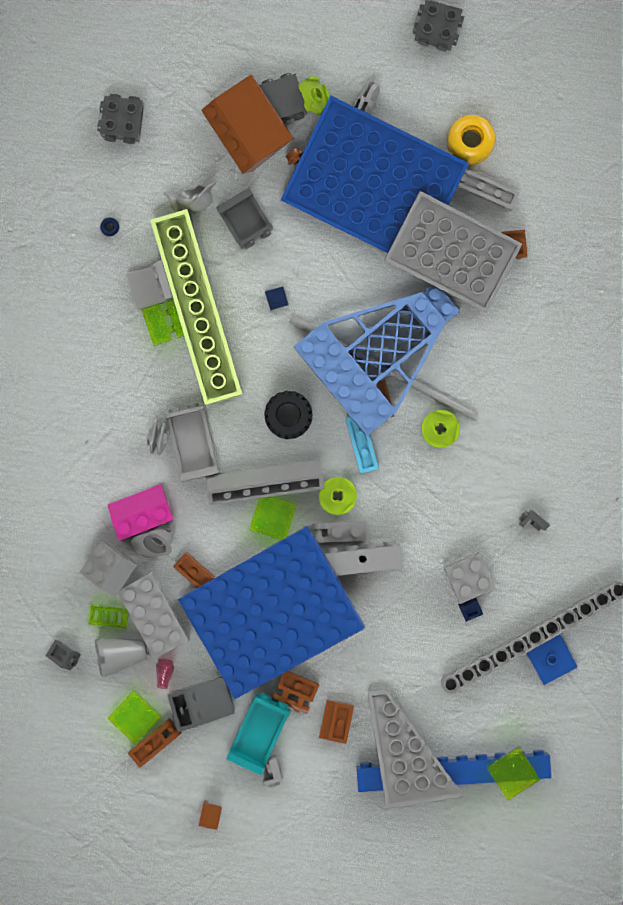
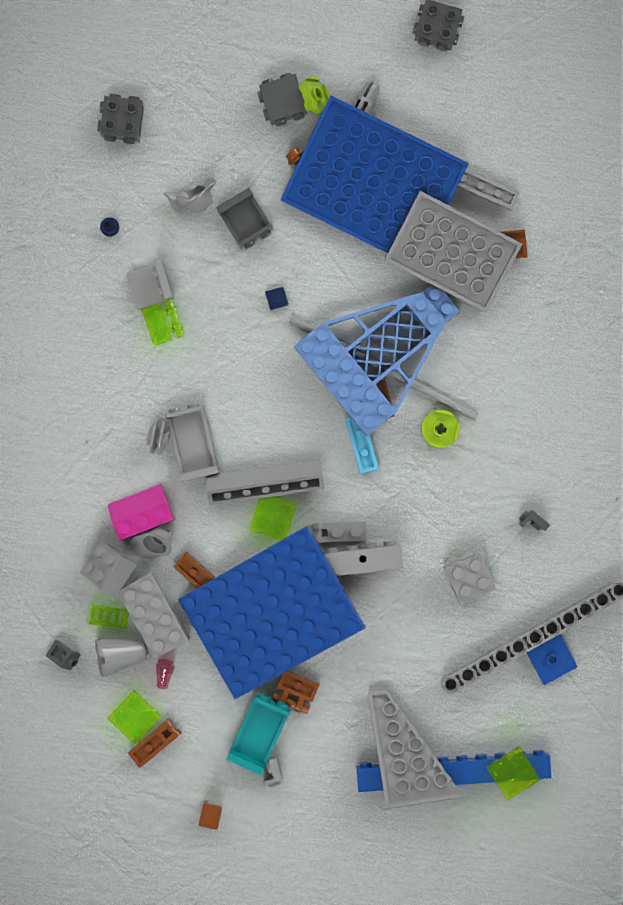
yellowish green brick [150,209,243,406] -> none
dark grey slope [167,677,235,732] -> none
dark orange slope [201,75,294,174] -> none
black tyre [264,390,312,439] -> none
lime plate [319,477,357,515] -> none
dark orange plate [319,700,354,744] -> none
yellow piece [447,115,496,165] -> none
dark blue plate [458,597,483,622] -> none

